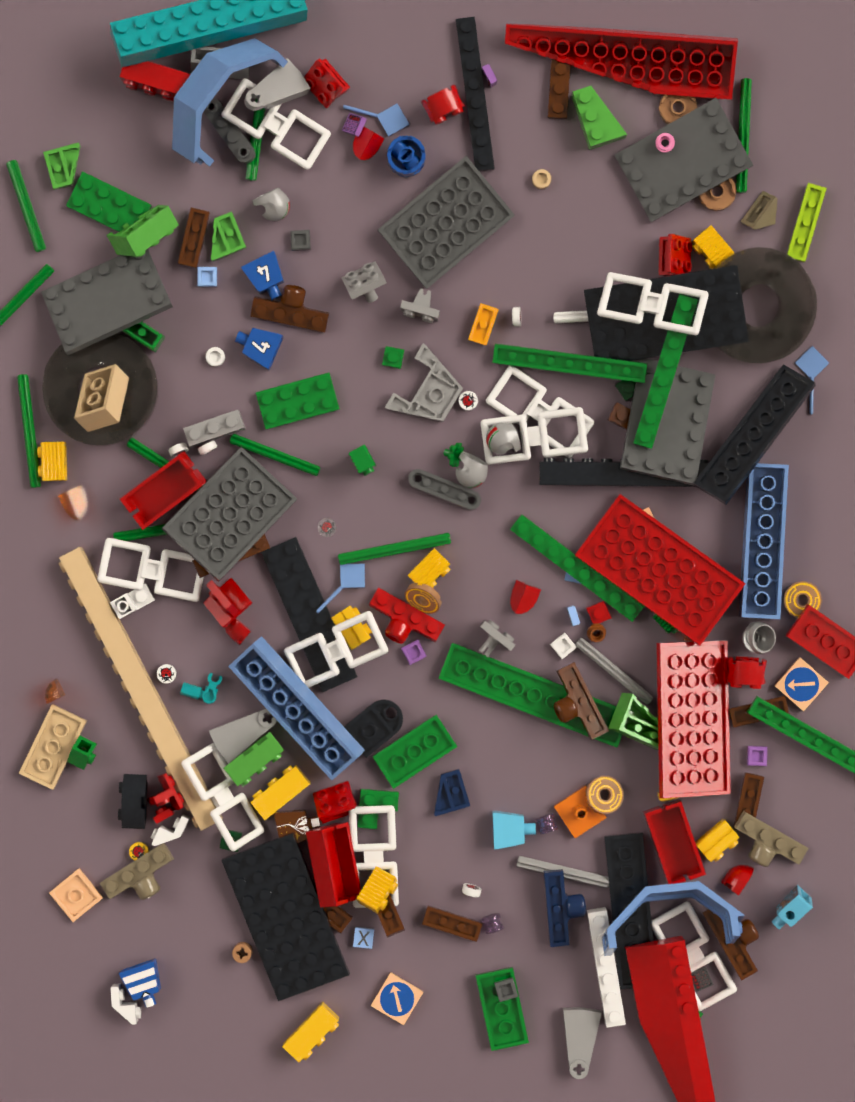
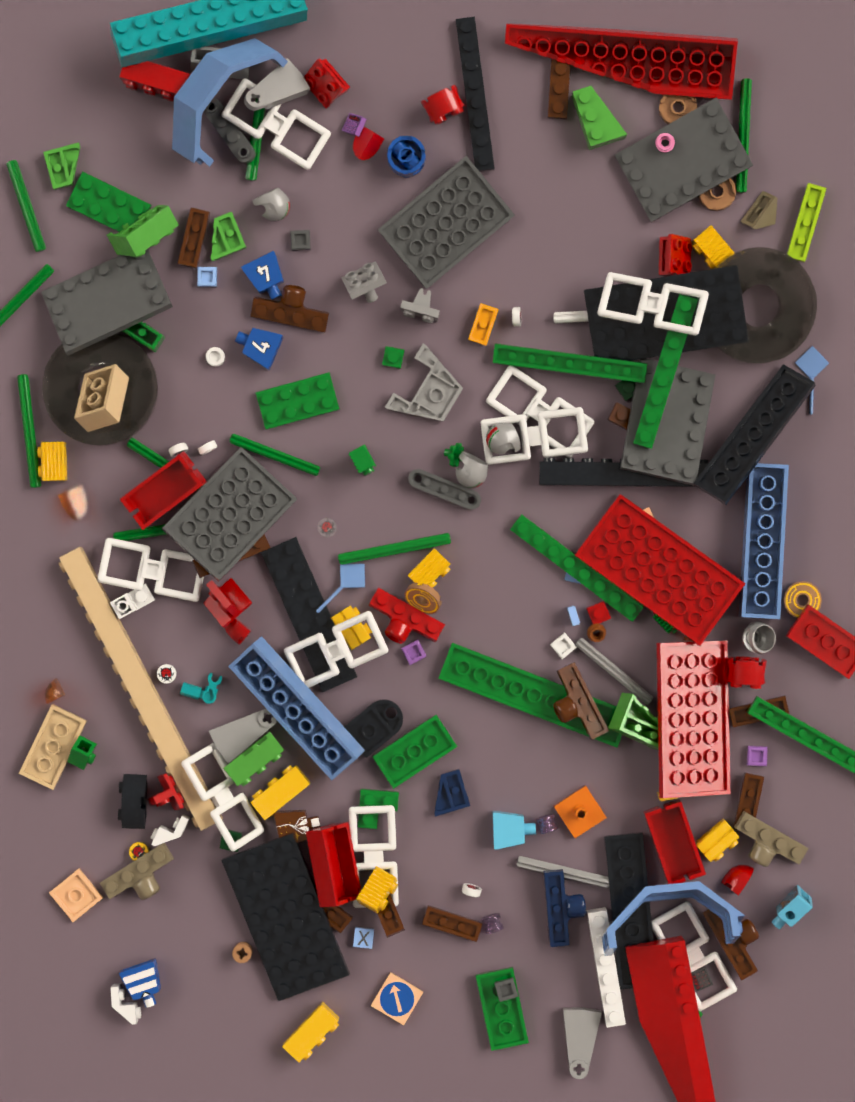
red plate [153,806,175,824] -> none
light grey brick [183,410,246,447] -> none
red bracket [313,781,358,824] -> none
medium blue piece [343,104,410,137] -> none
tile [459,391,478,411] -> none
light grey plate [478,620,515,657] -> none
medium lavender tile [482,64,497,87] -> none
red brick [510,580,541,614] -> none
tan tile [532,169,551,189] -> none
medium nougat tile [585,776,624,814] -> none
tile [774,657,829,711] -> none

